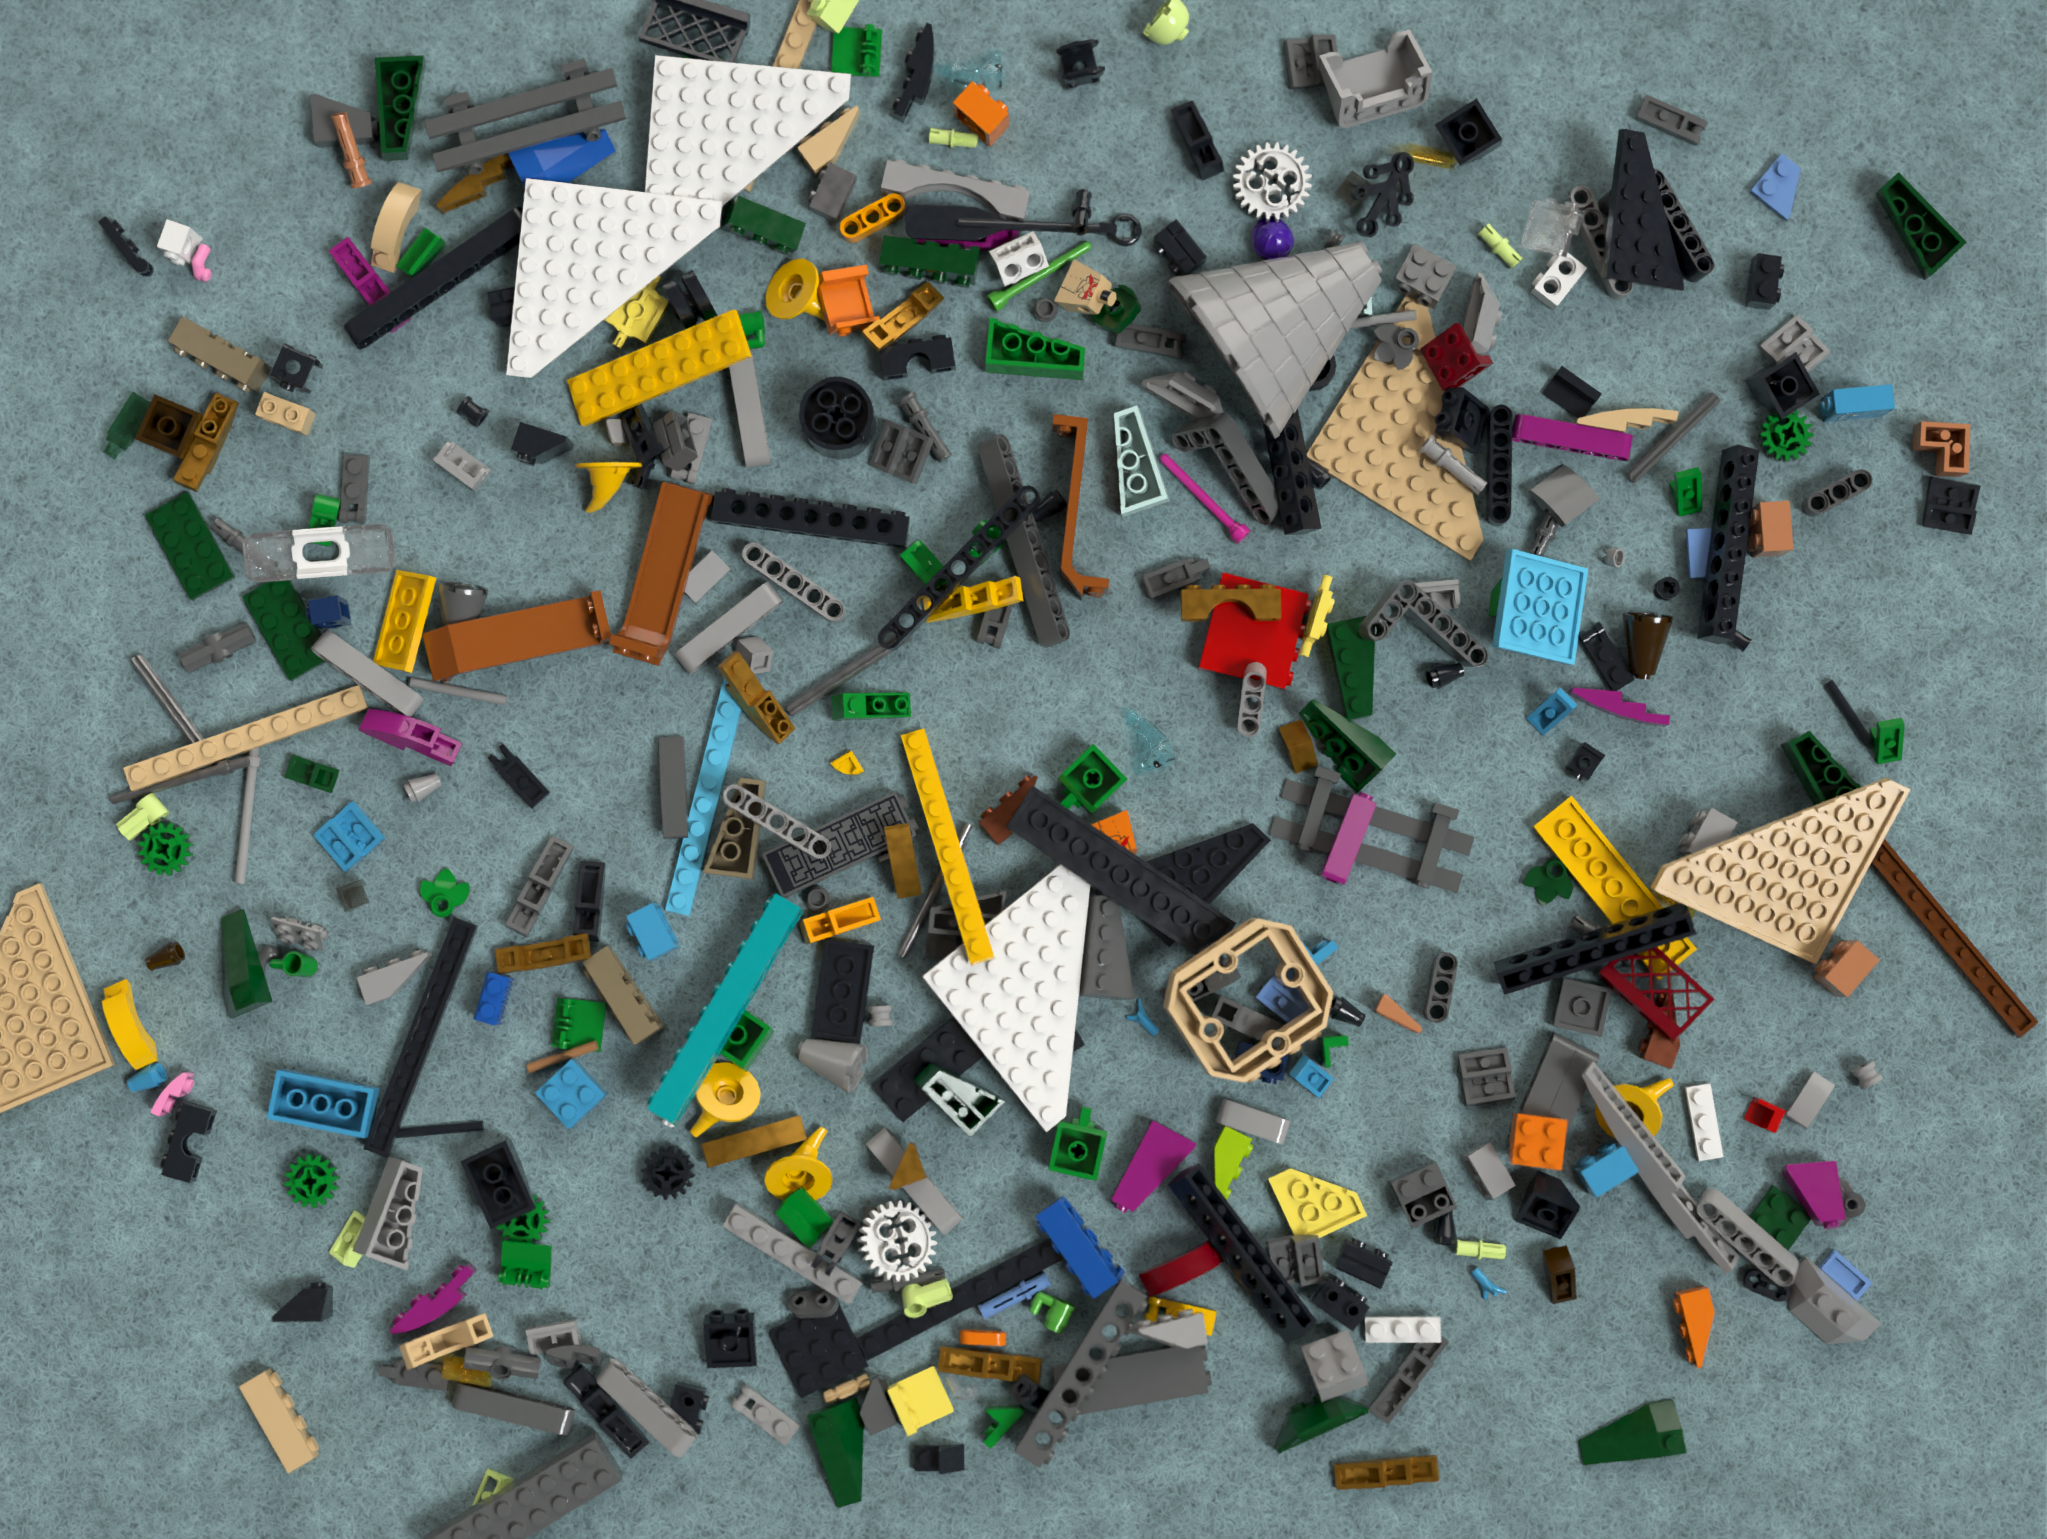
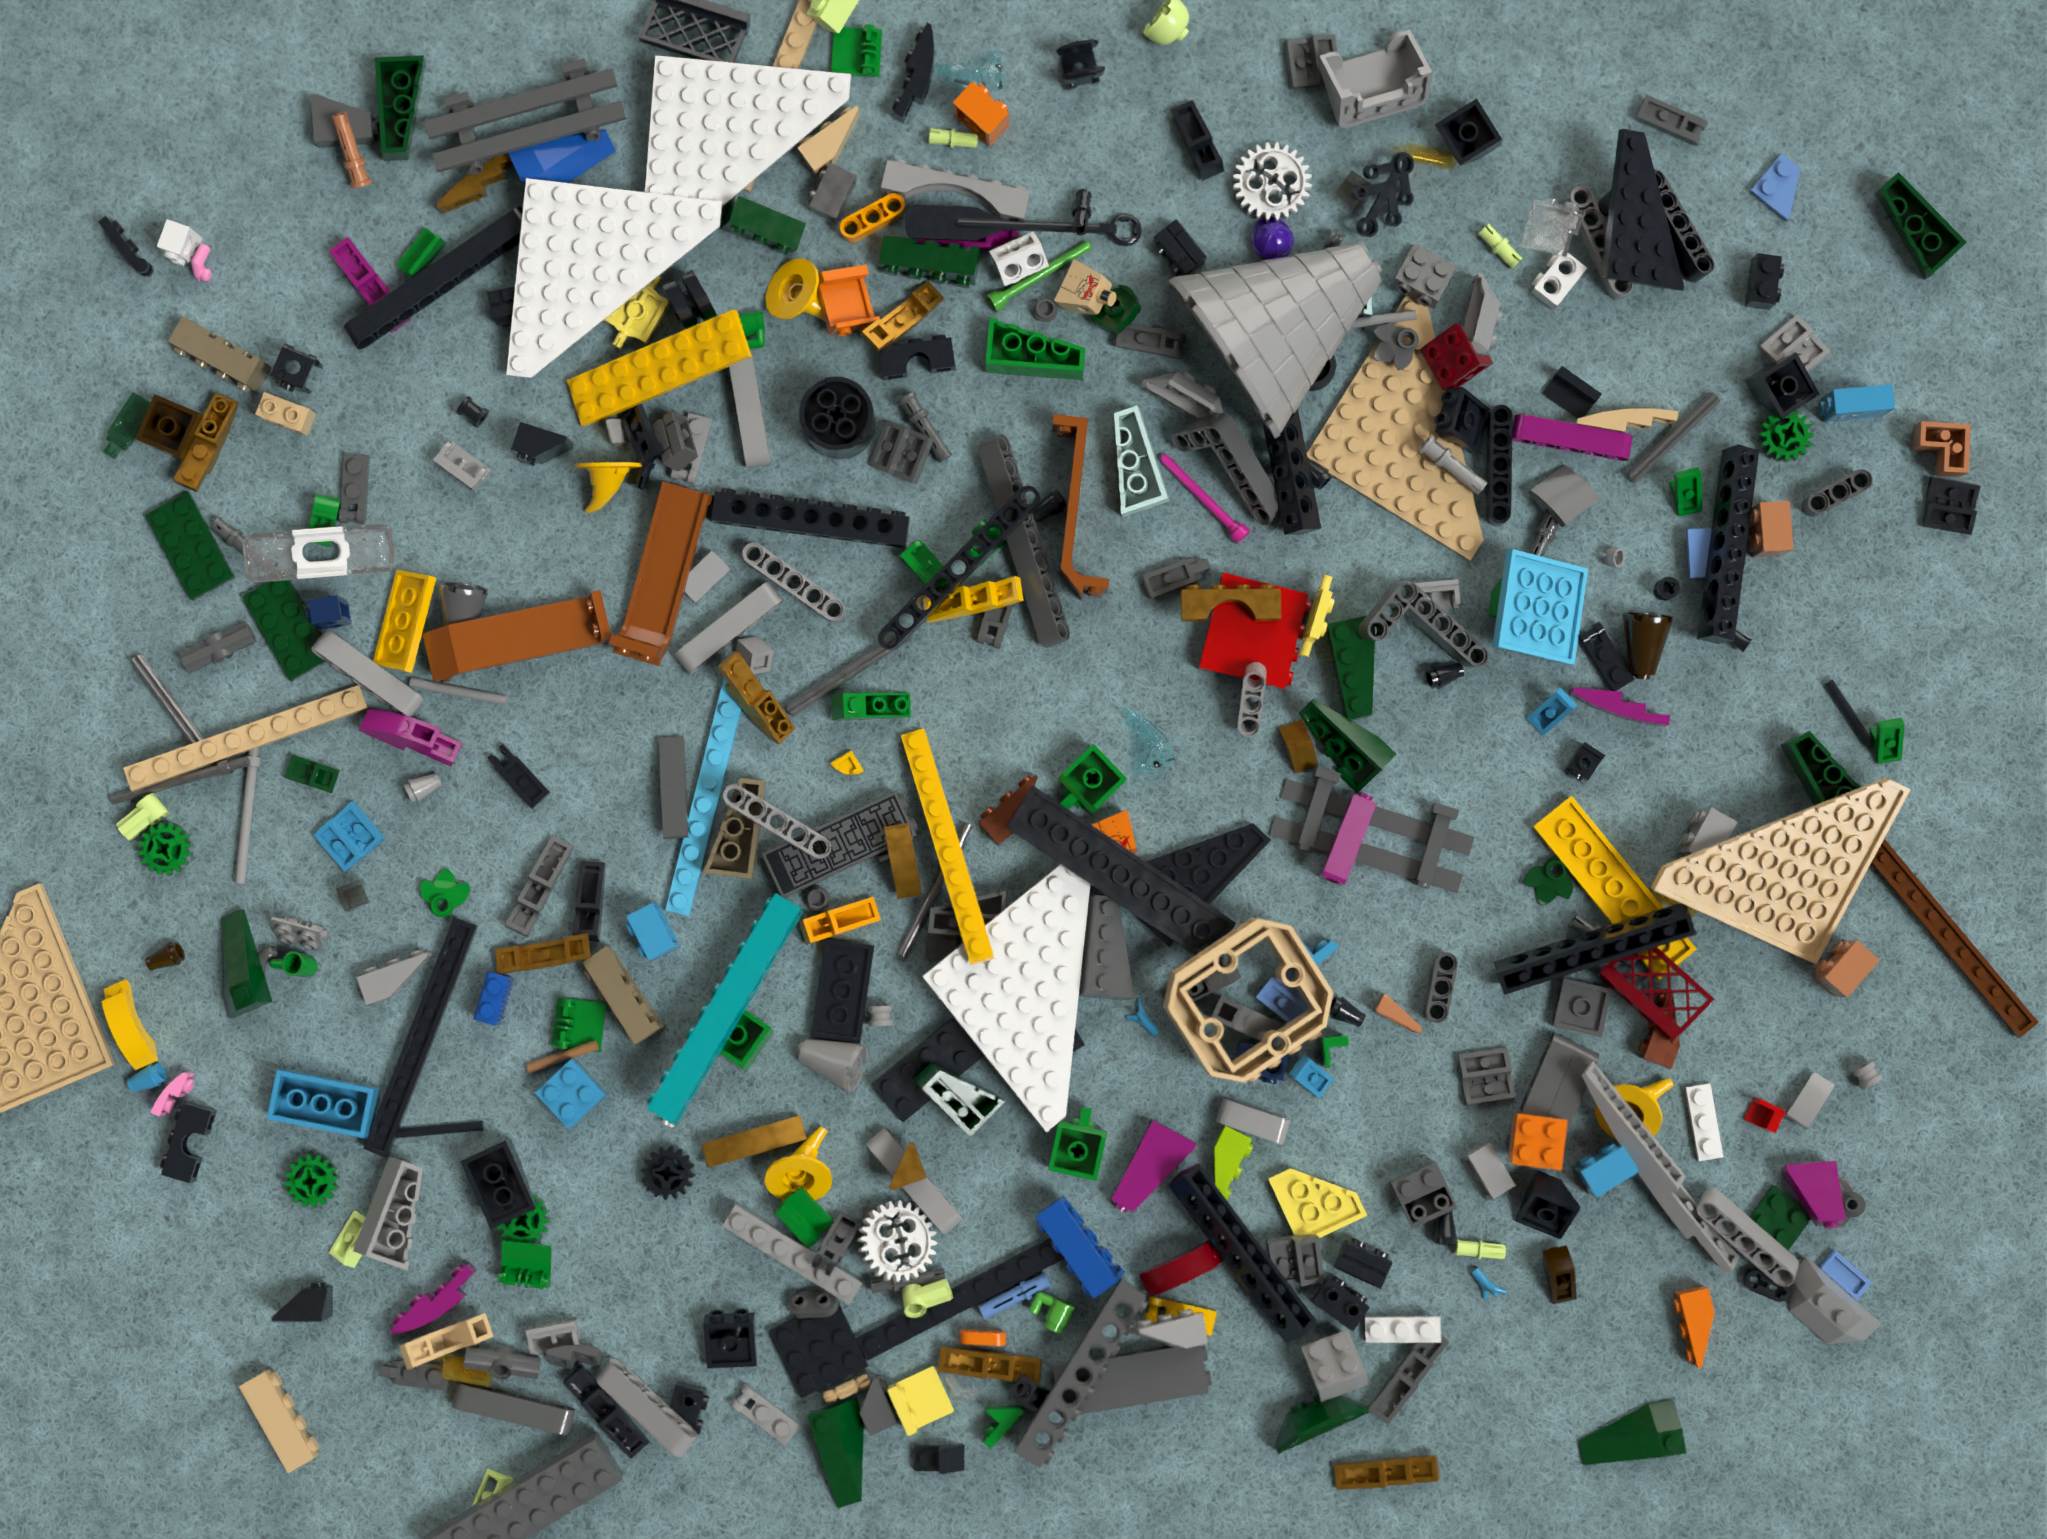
tan arch [370,182,421,273] -> none
yellow piece [690,1062,761,1138] -> none

